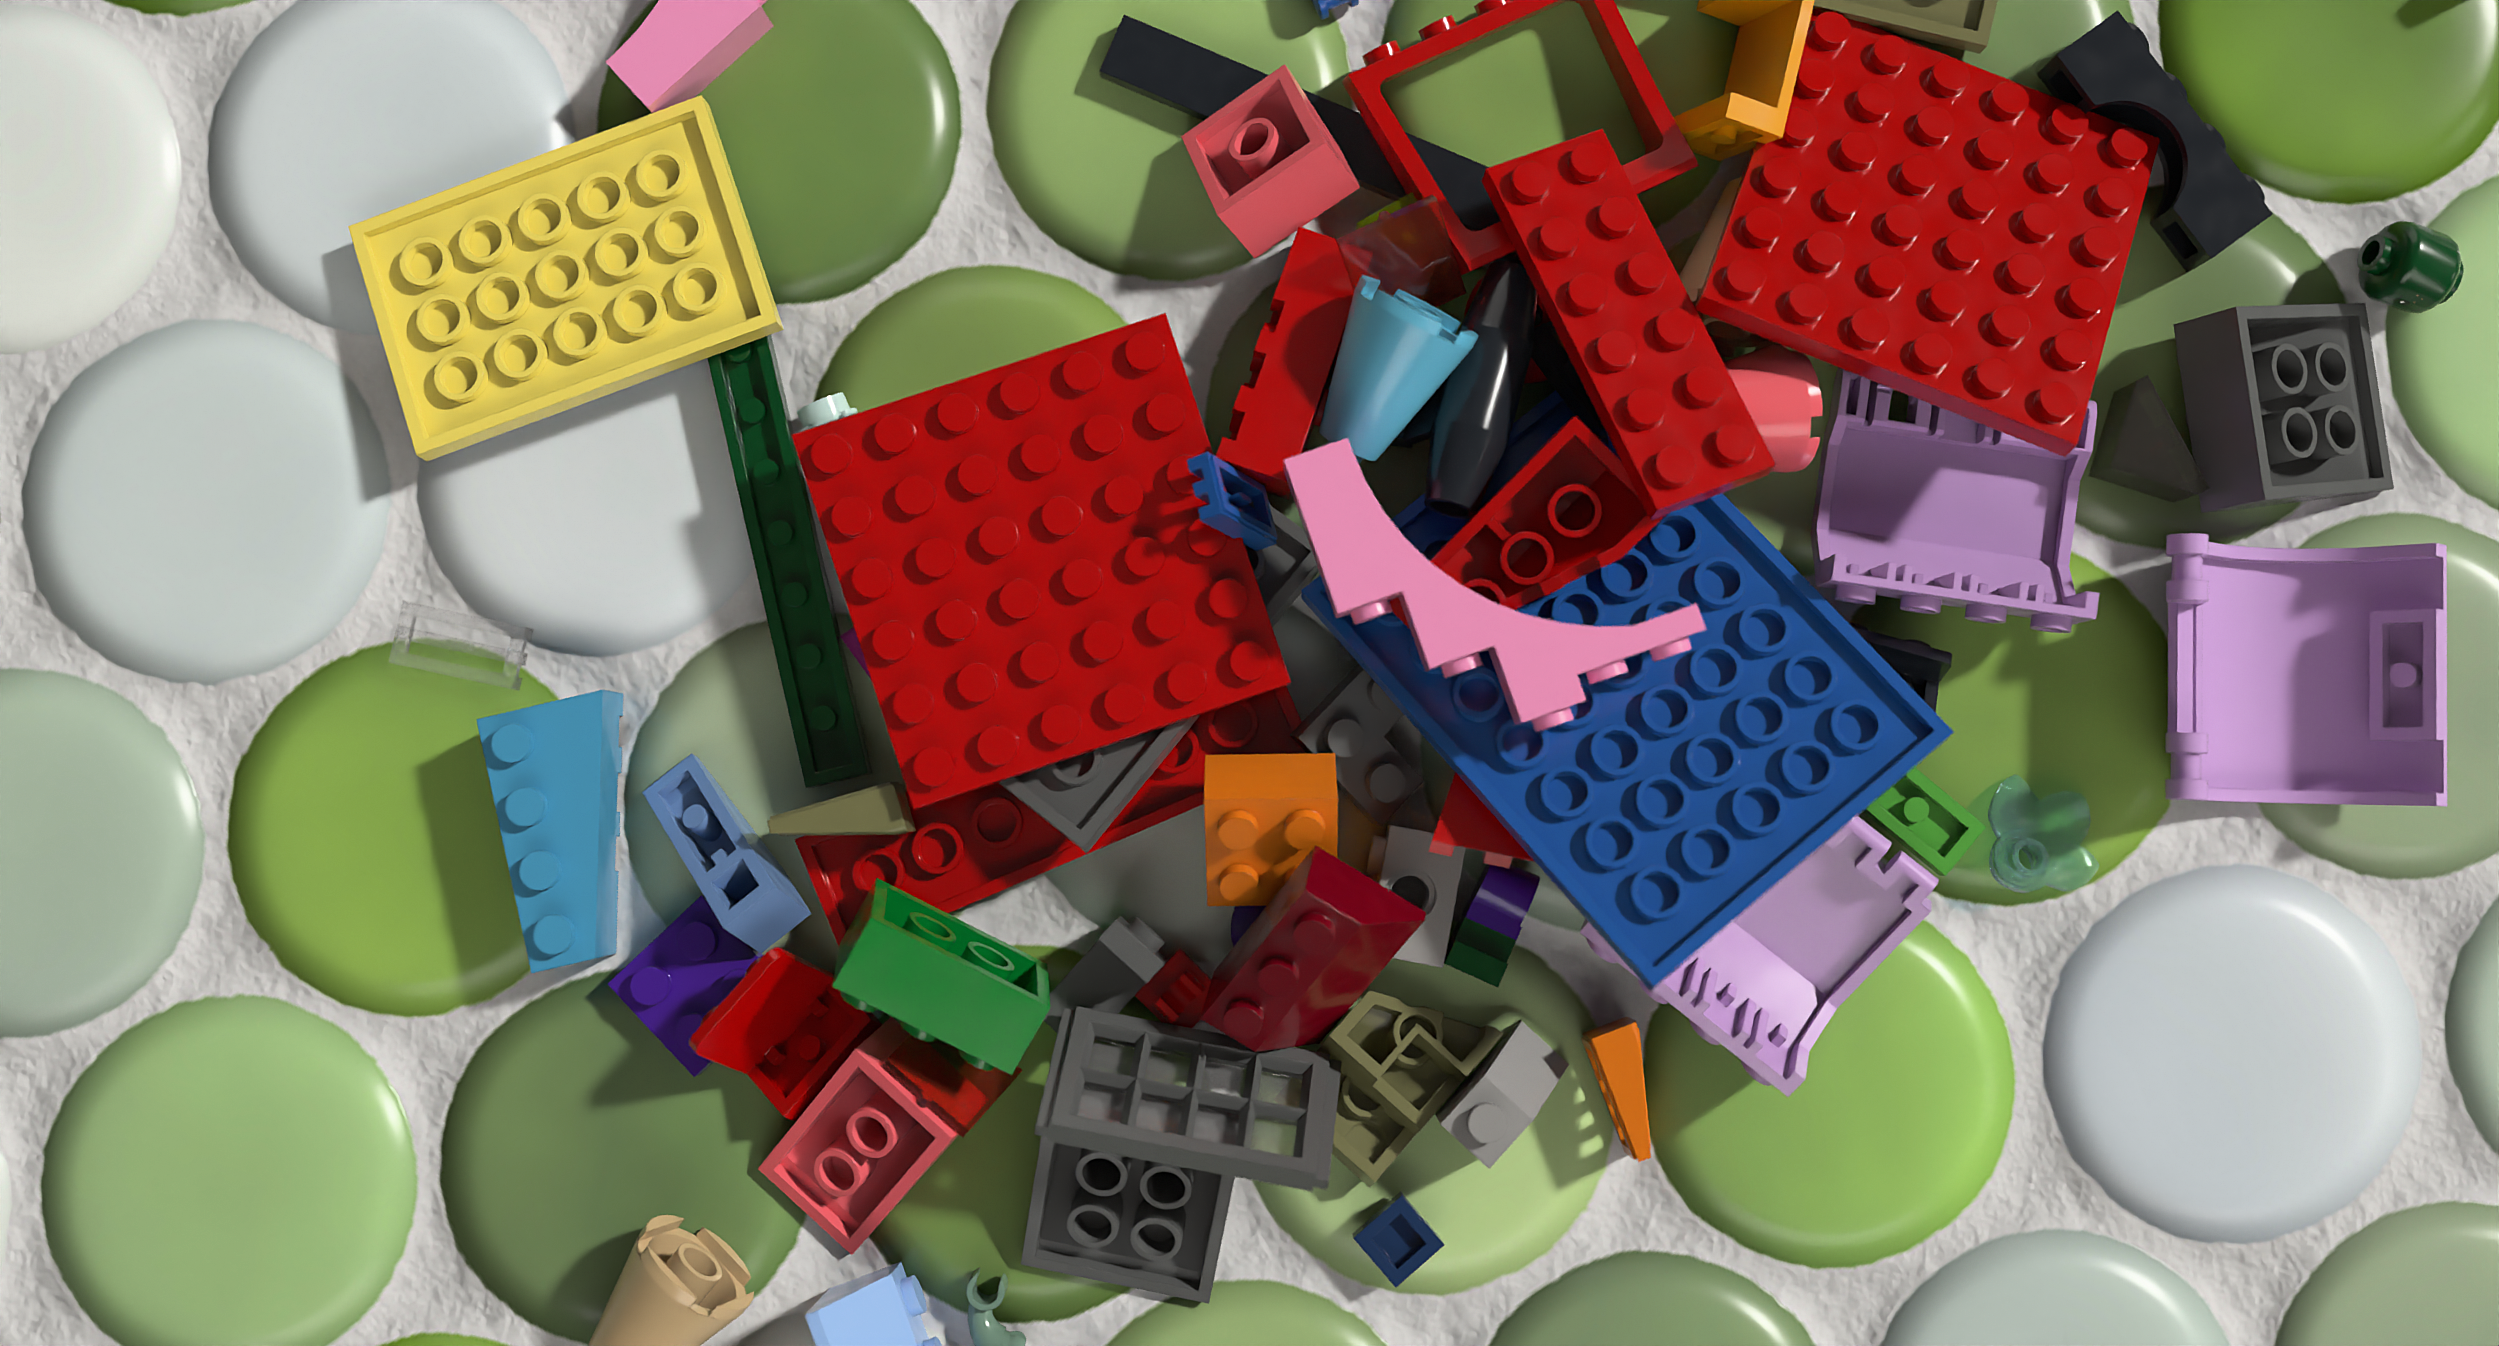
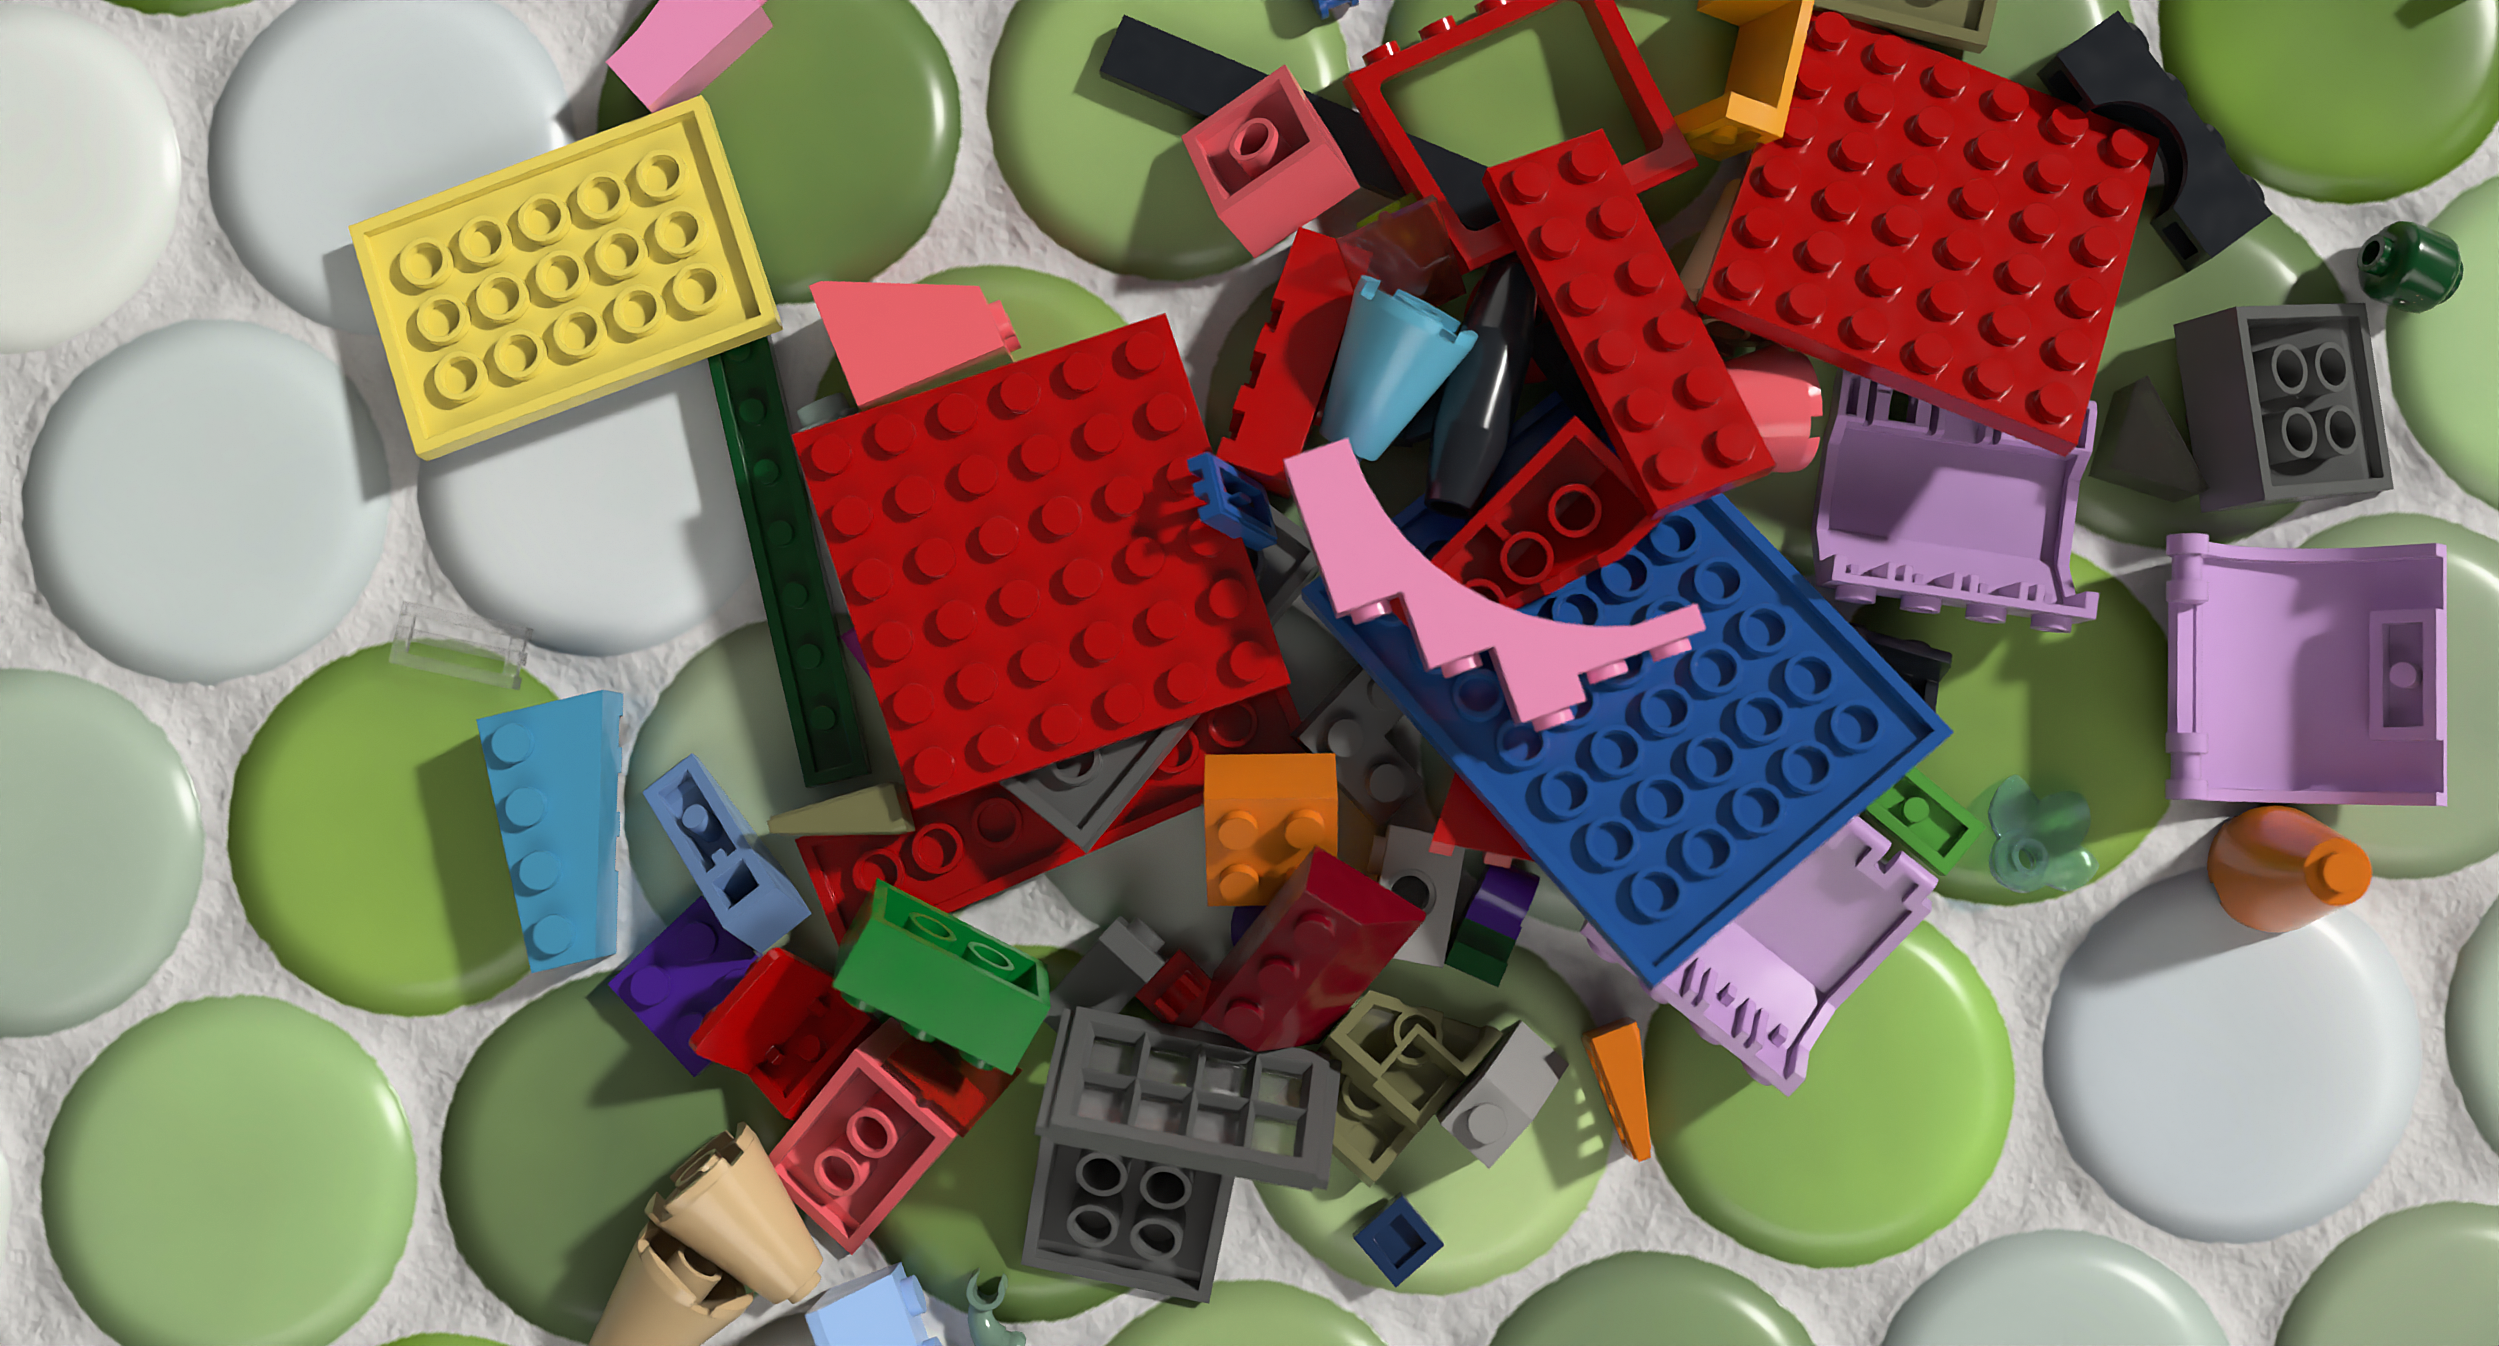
none -> tan cone [644,1121,823,1304]
none -> coral slope [809,281,1021,411]
none -> orange cone [2207,805,2372,933]

